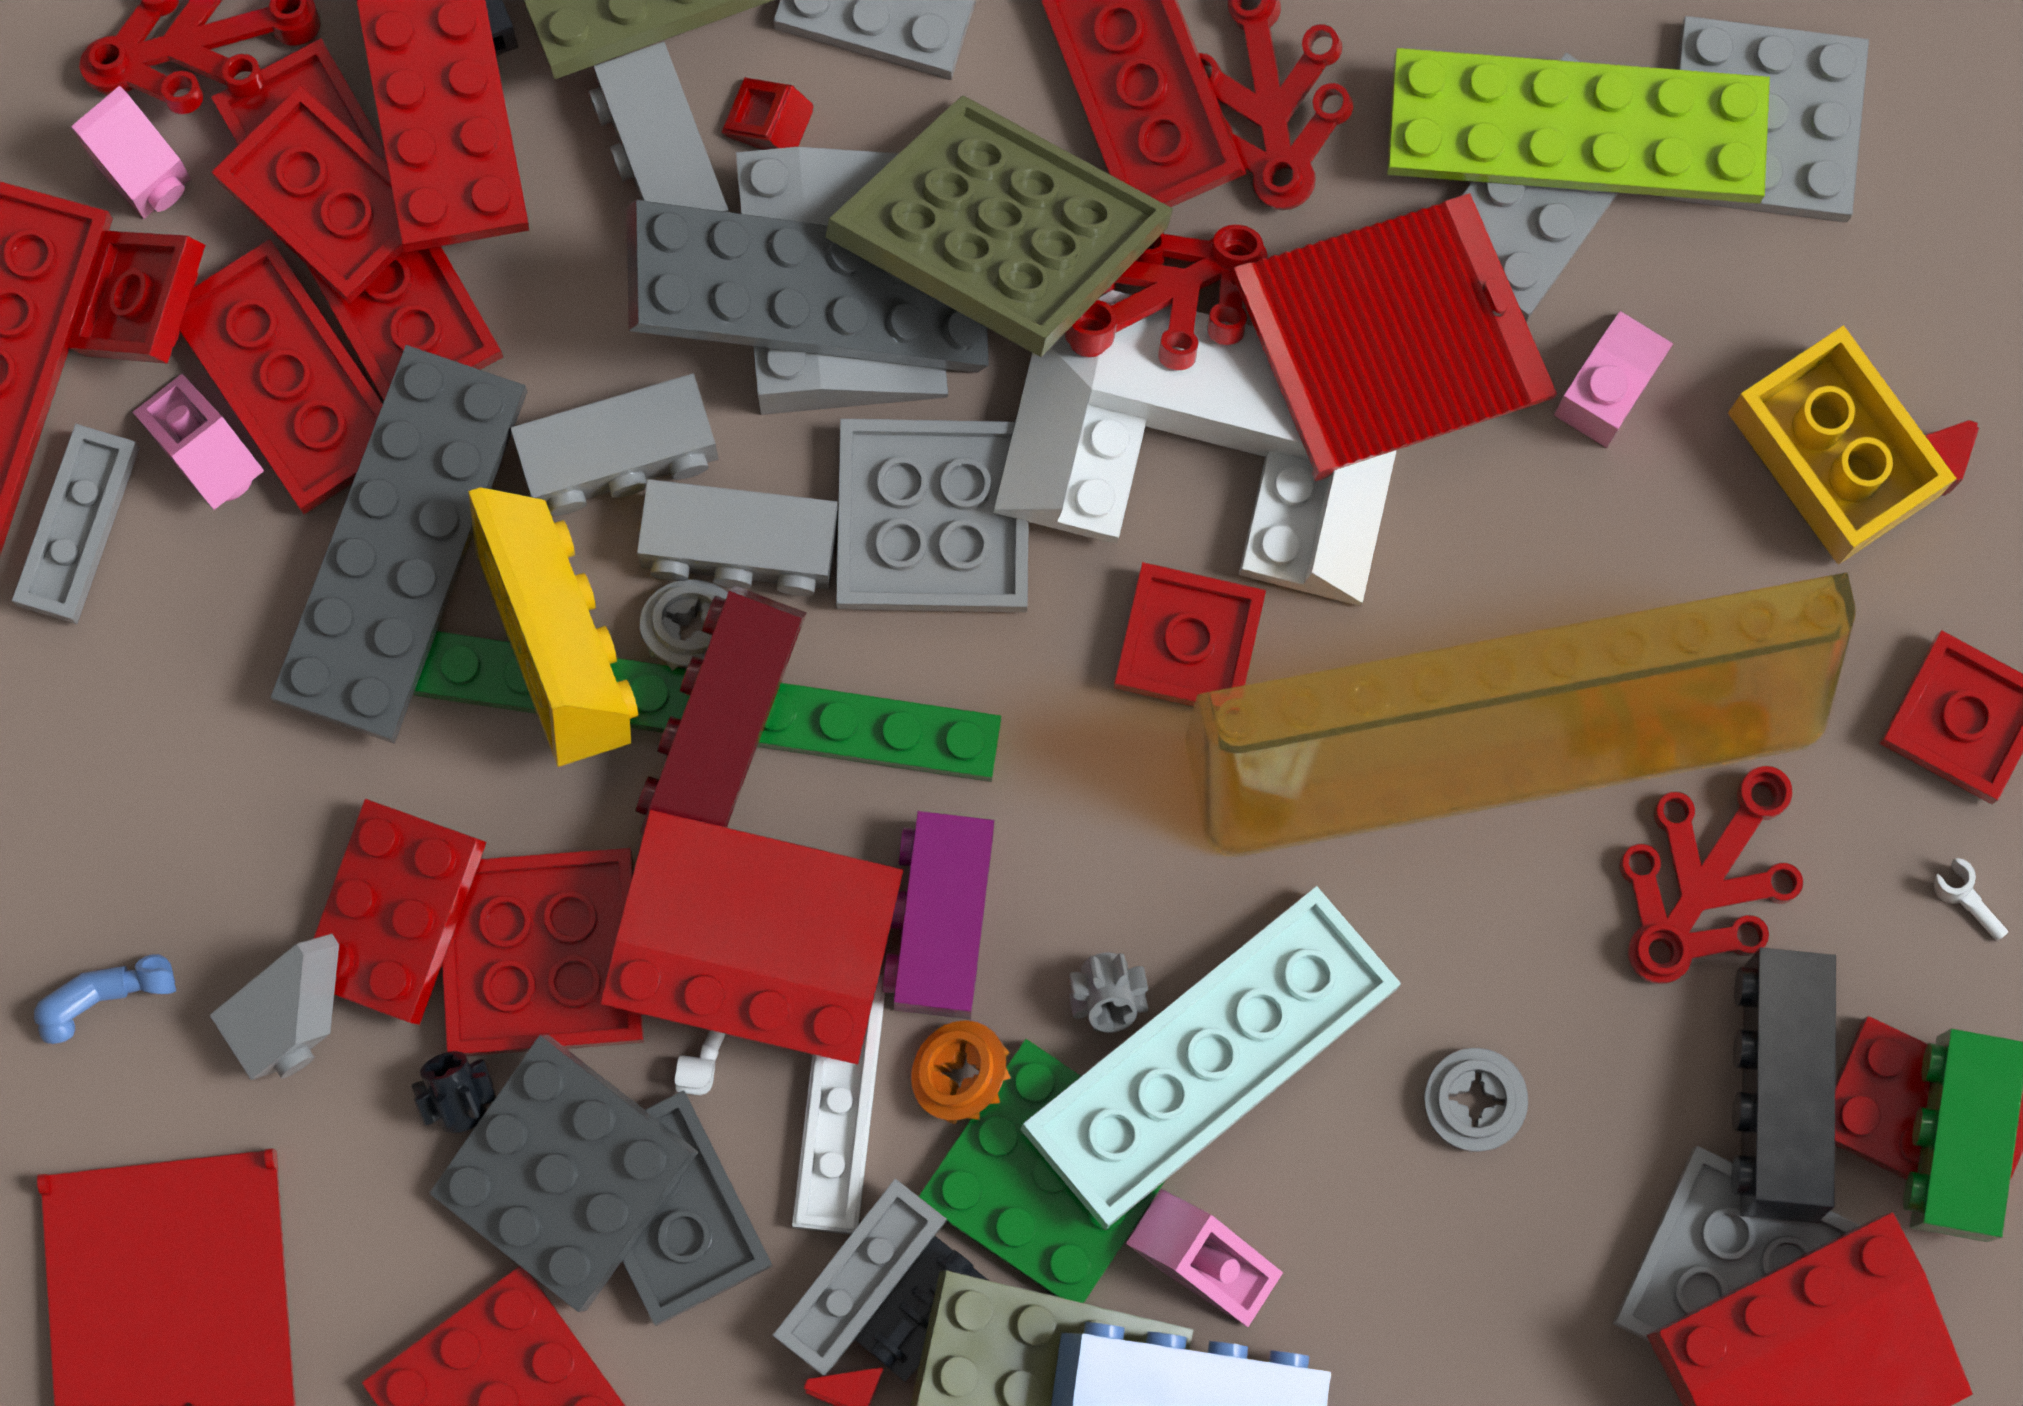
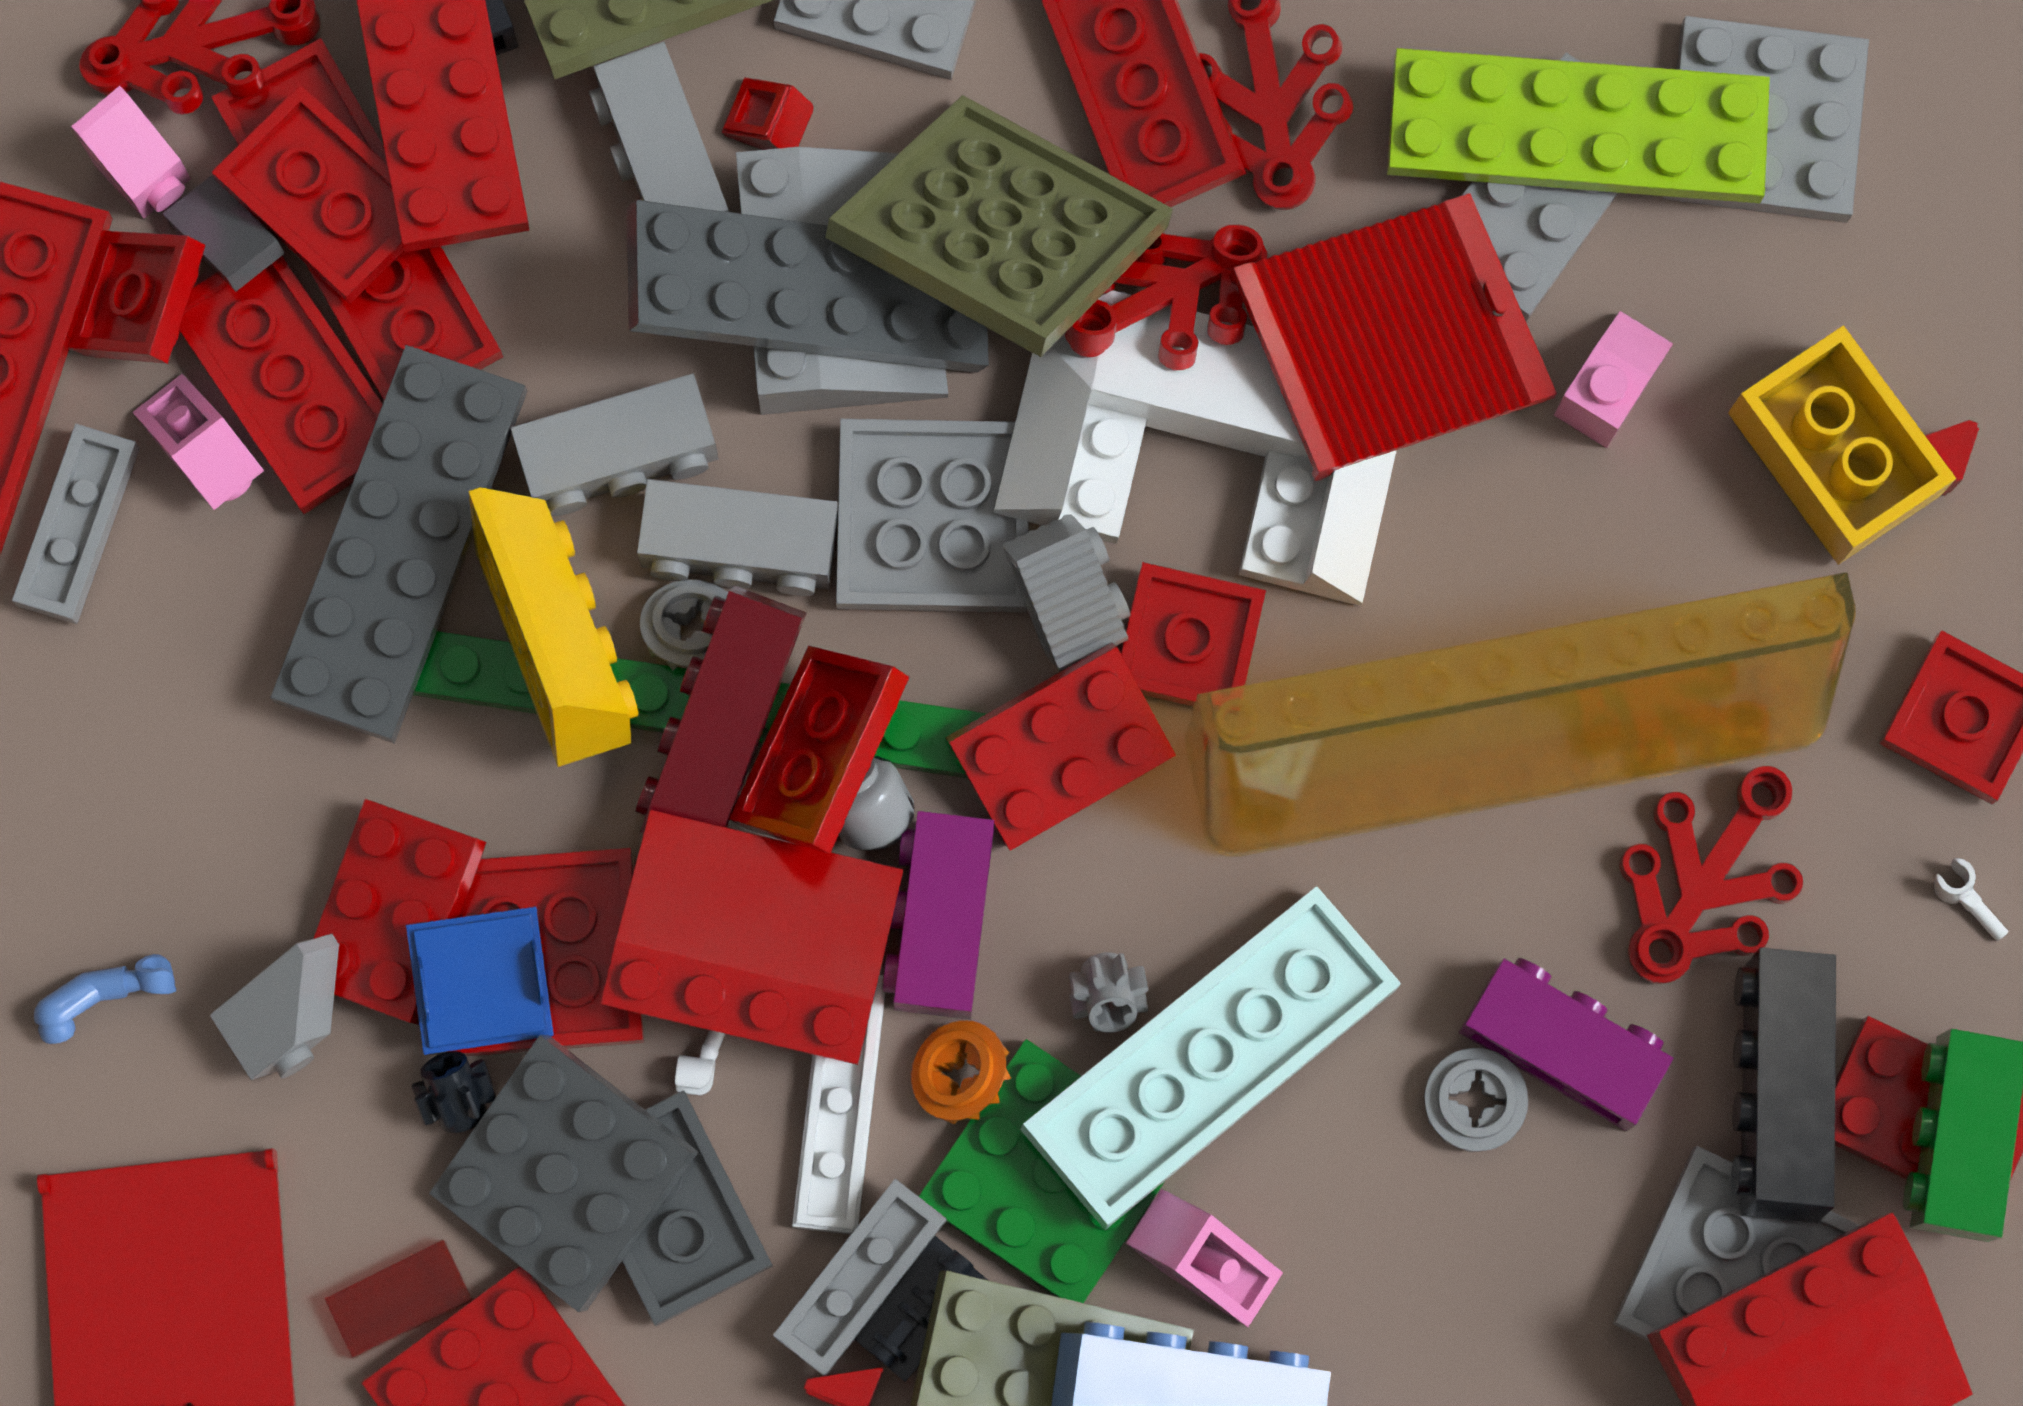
none -> dark grey tile [162,175,285,292]
none -> clear red tile [325,1240,474,1359]
none -> blue piece [406,907,554,1055]
none -> red plate [729,645,910,854]
none -> light grey head [839,756,915,850]
none -> red plate [945,642,1176,851]
none -> light grey brick [1002,514,1130,671]
none -> magenta brick [1458,958,1674,1131]

